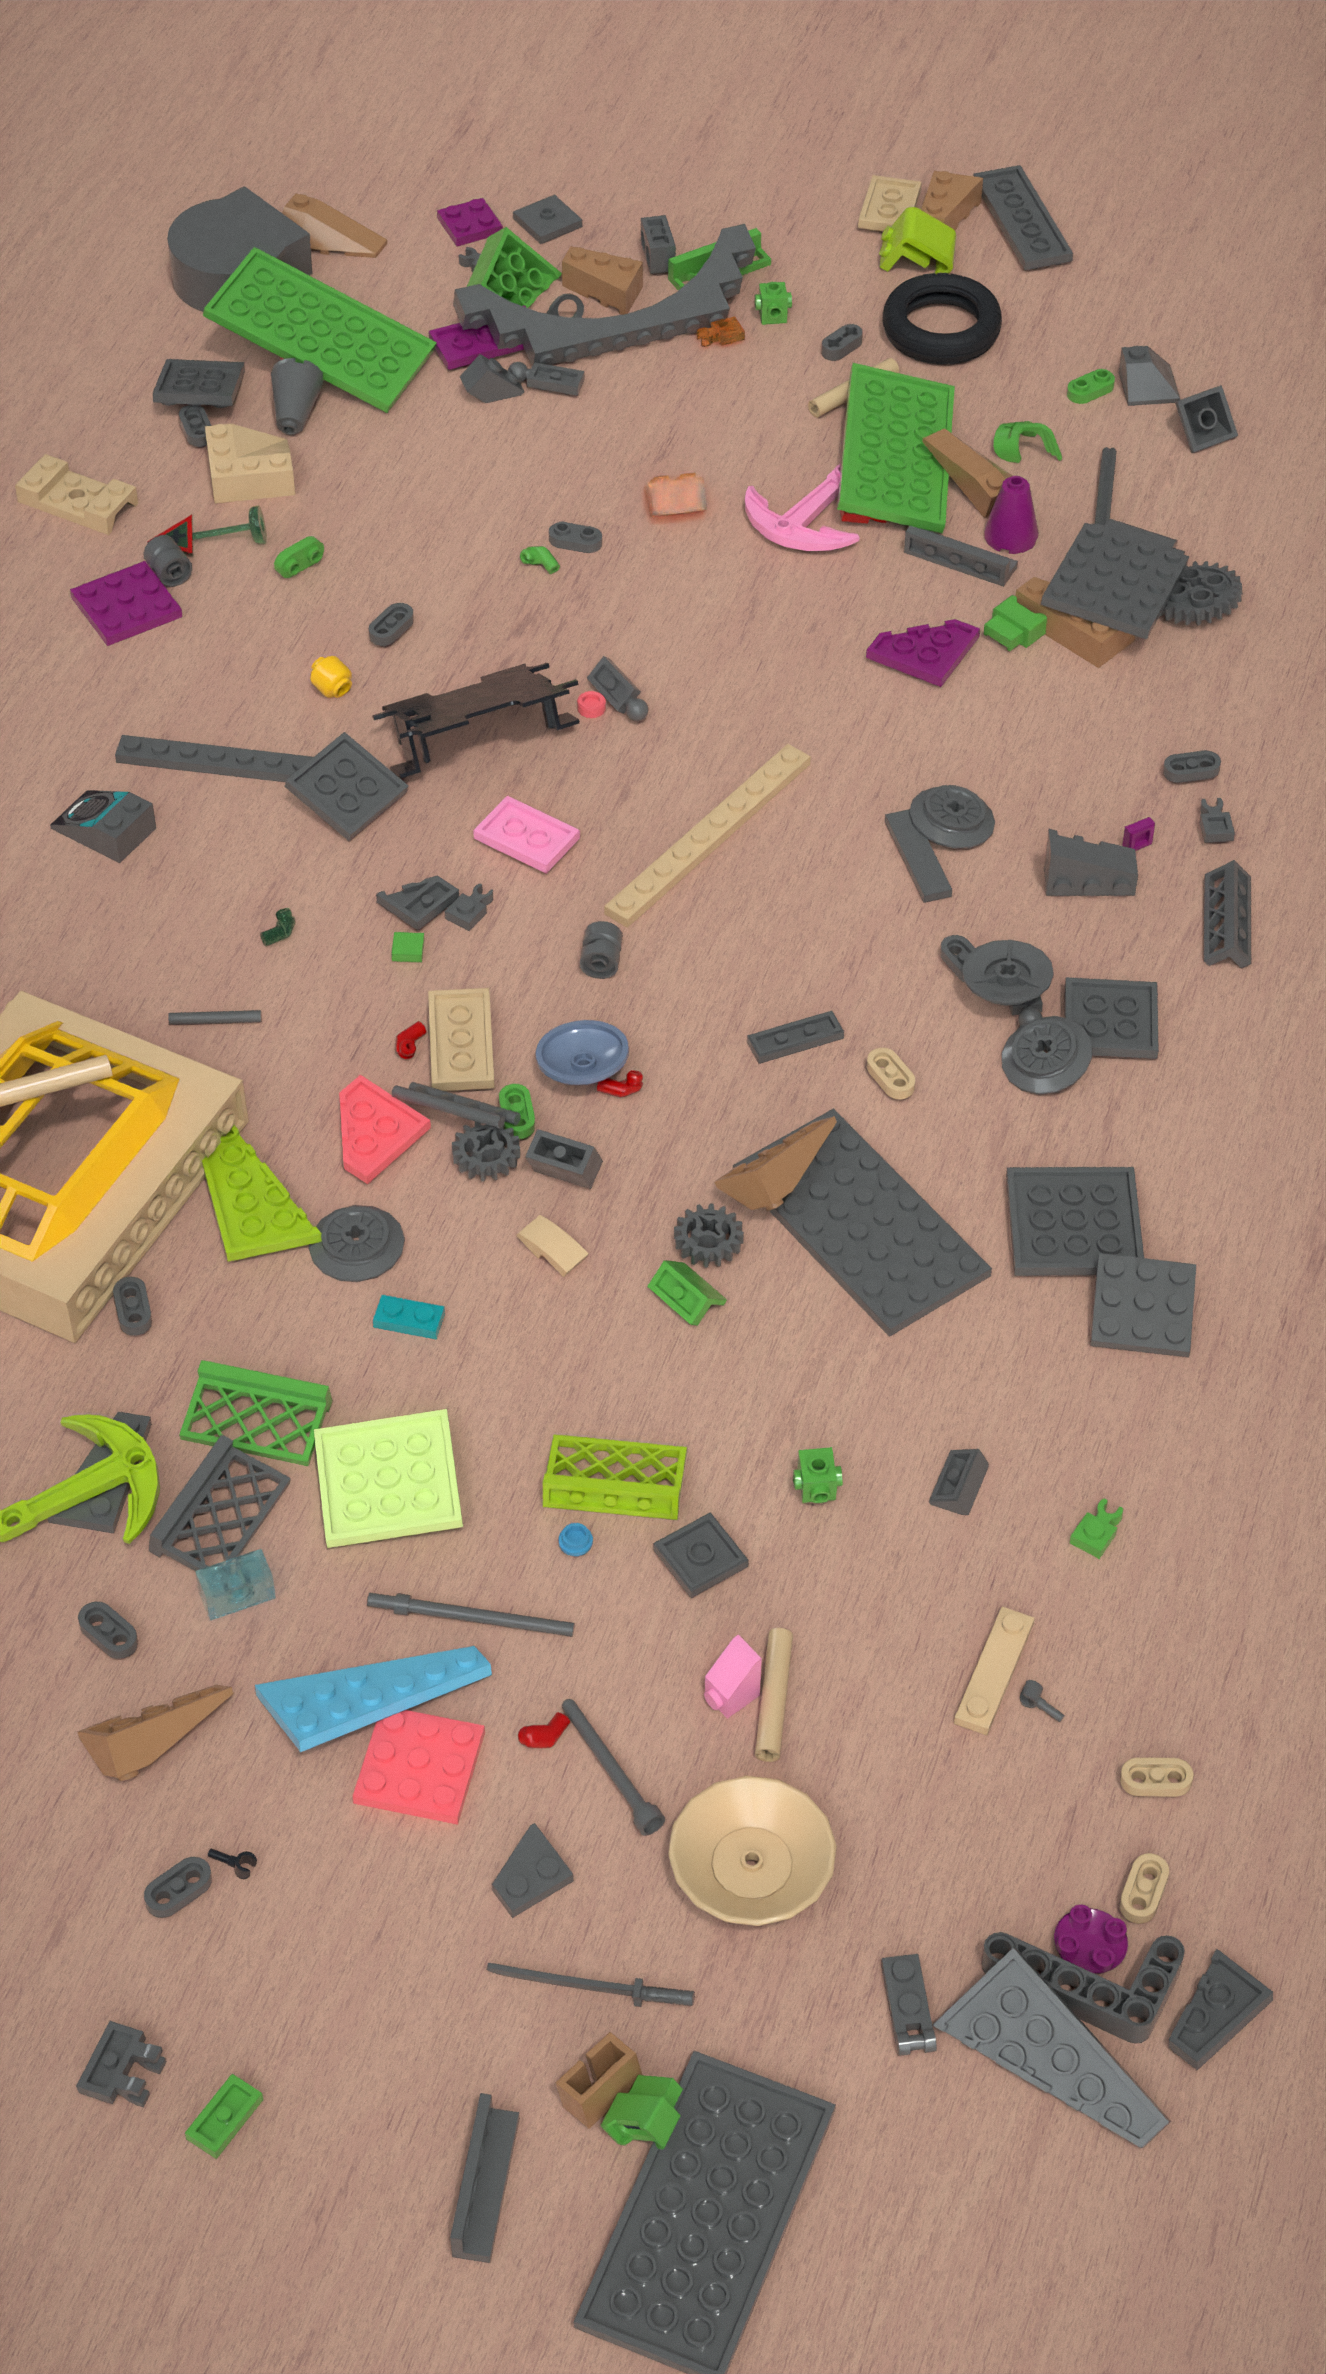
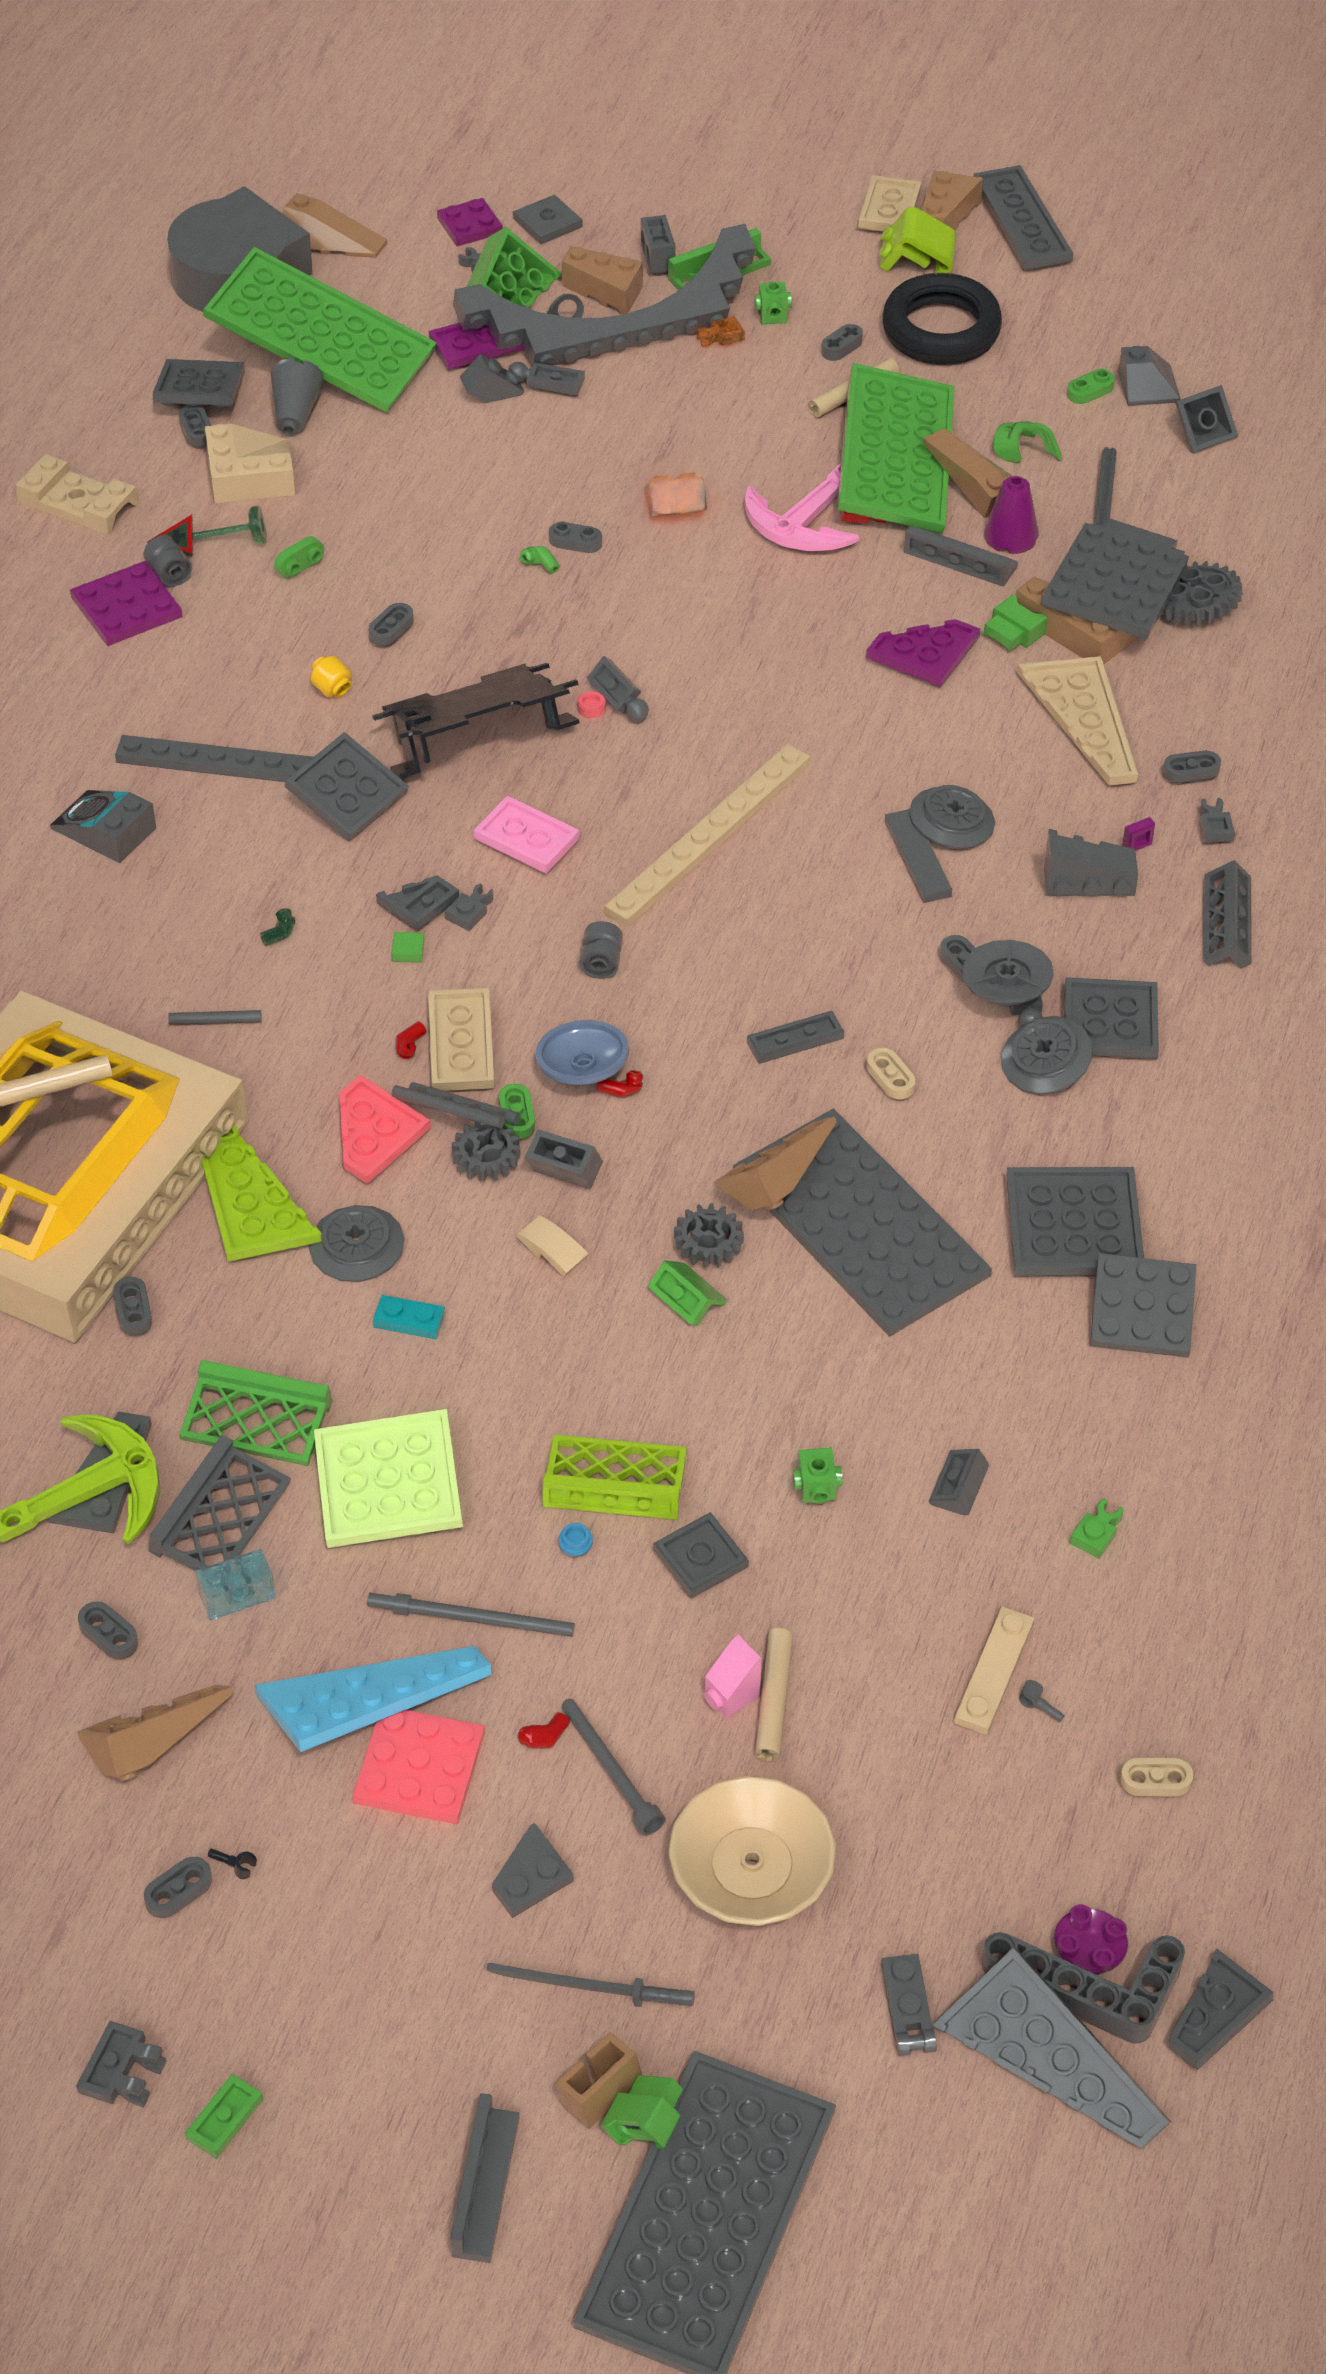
tan plate [1120,1853,1169,1924] -> none
none -> tan wing [1017,656,1138,786]

